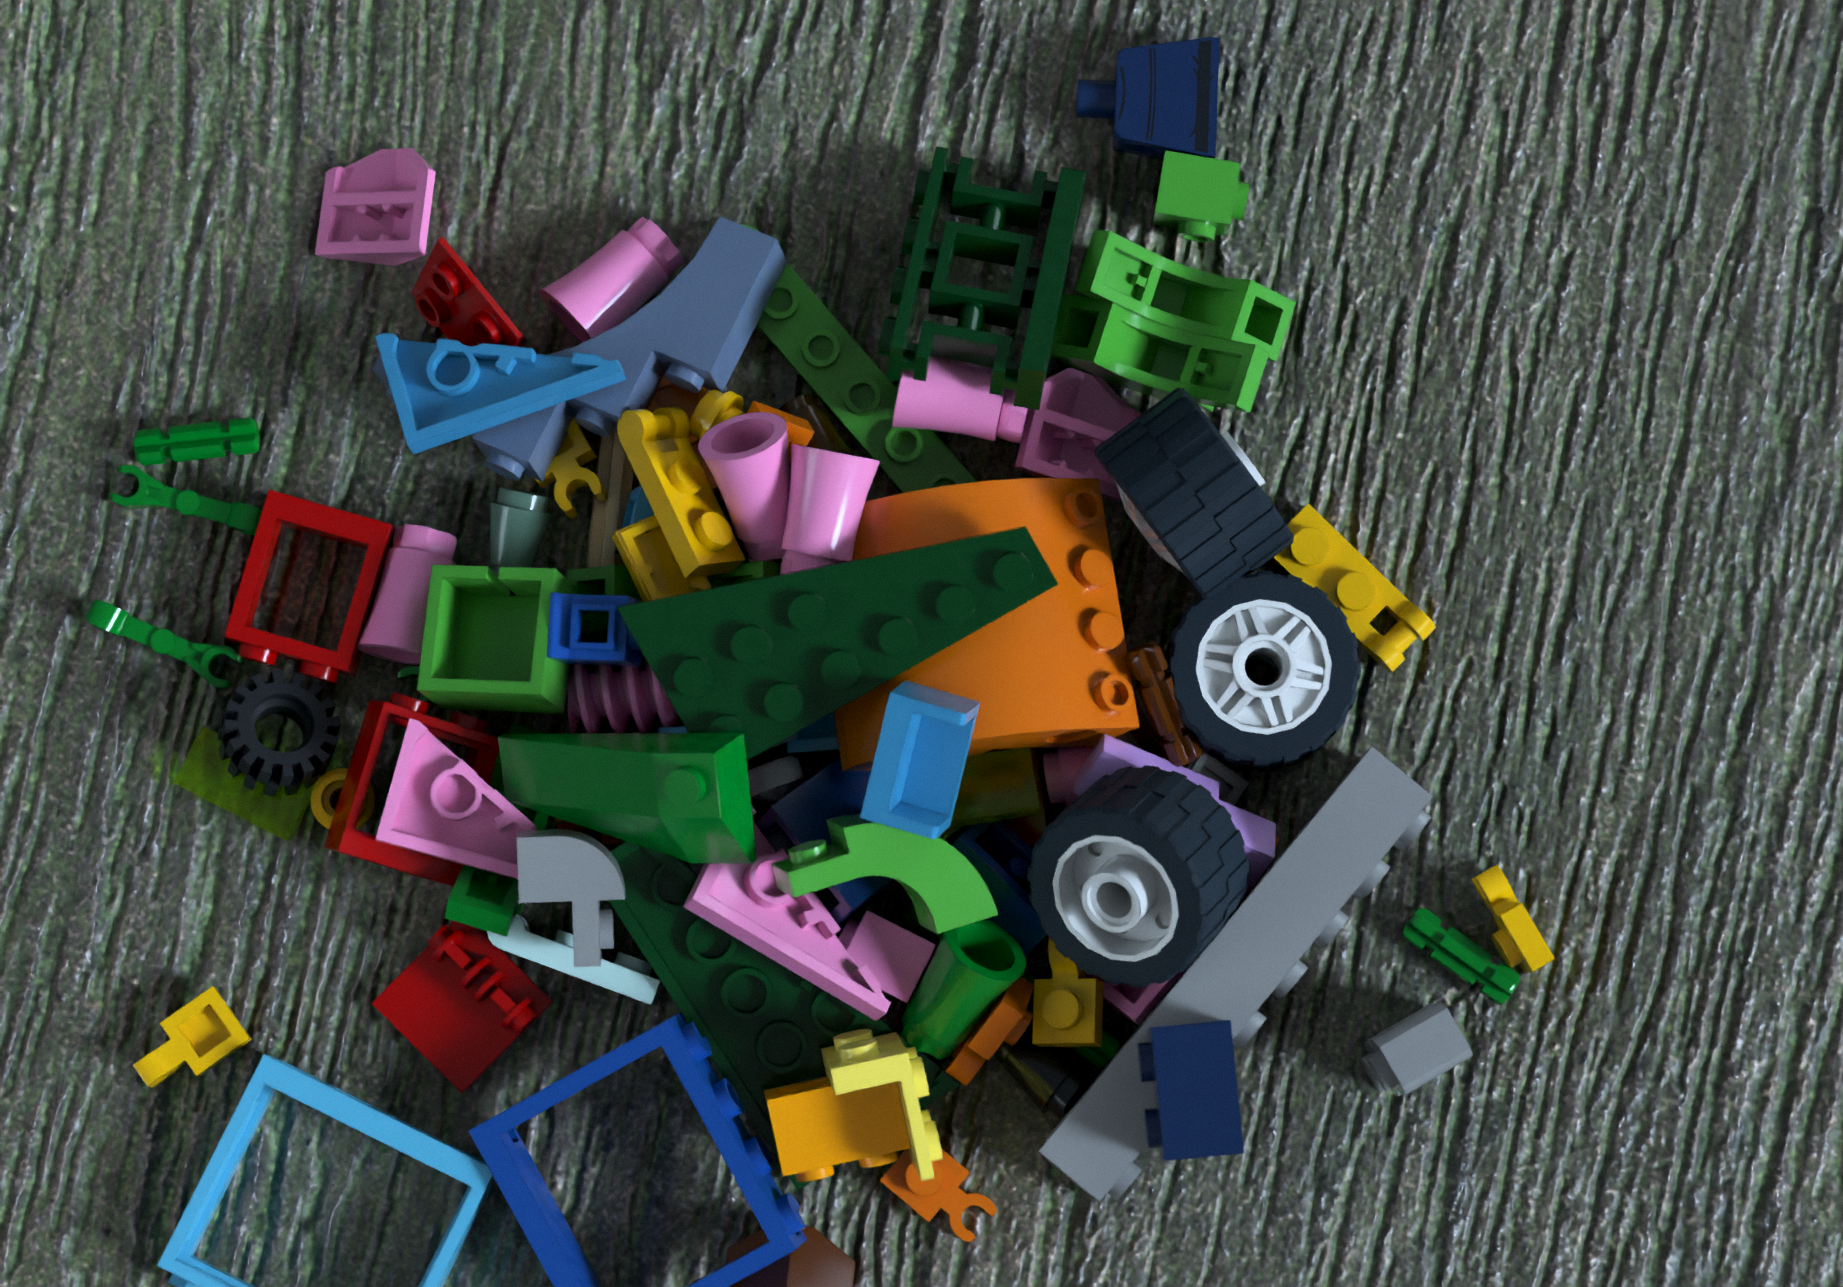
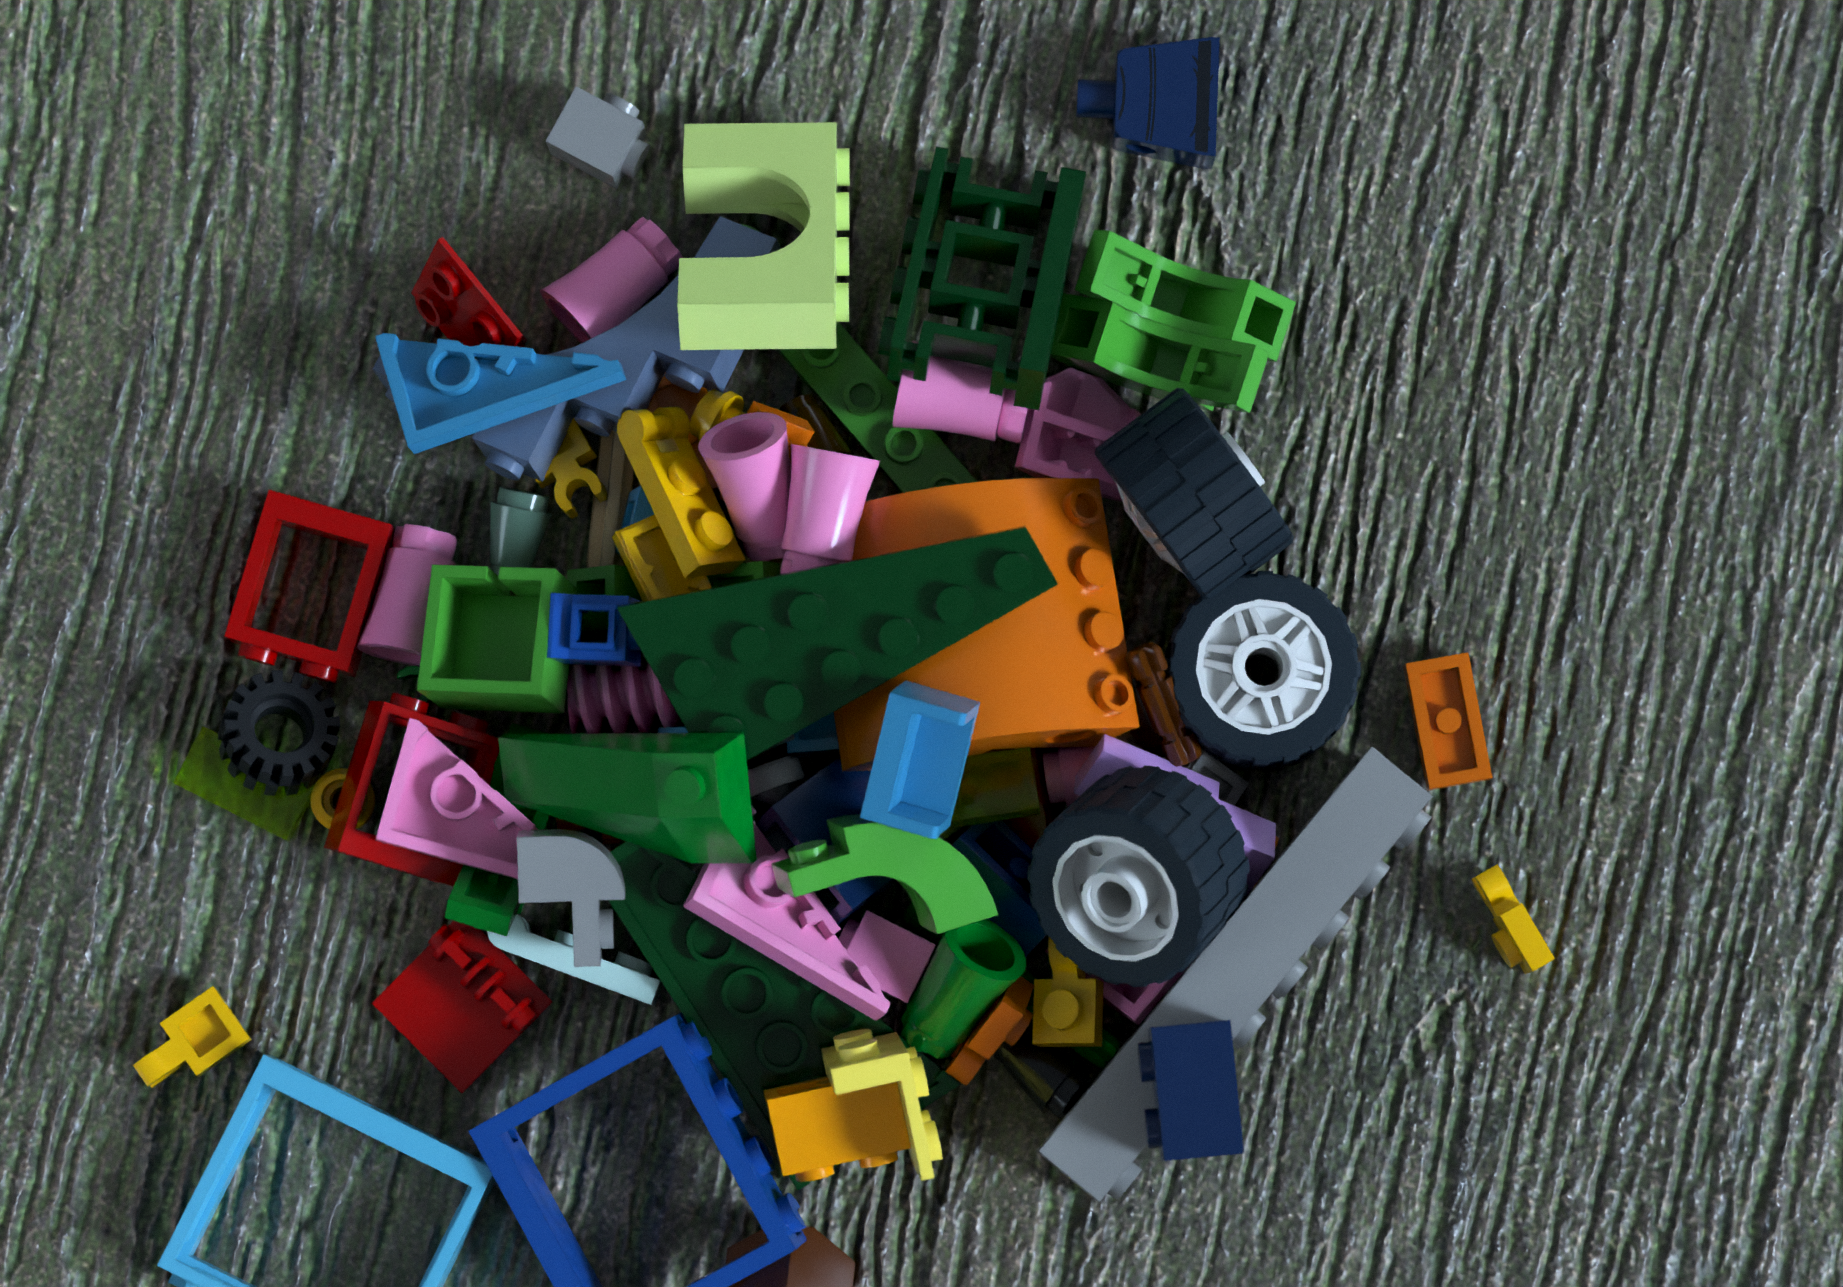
green piece [86,599,243,689] -> none
green piece [109,465,262,536] -> none
green axle [134,417,260,466] -> none
bright pink slope [315,148,436,266] -> none
orange plate [879,1148,997,1243] -> none
bright green brick [1152,150,1249,243] -> none
yellow plate [1271,503,1436,673] -> none
light grey brick [1360,1000,1472,1097] -> none
green axle [1401,907,1520,1005] -> none
none -> light grey brick [546,86,650,189]
none -> yellowish green arch [677,122,850,350]
none -> orange plate [1403,652,1492,791]

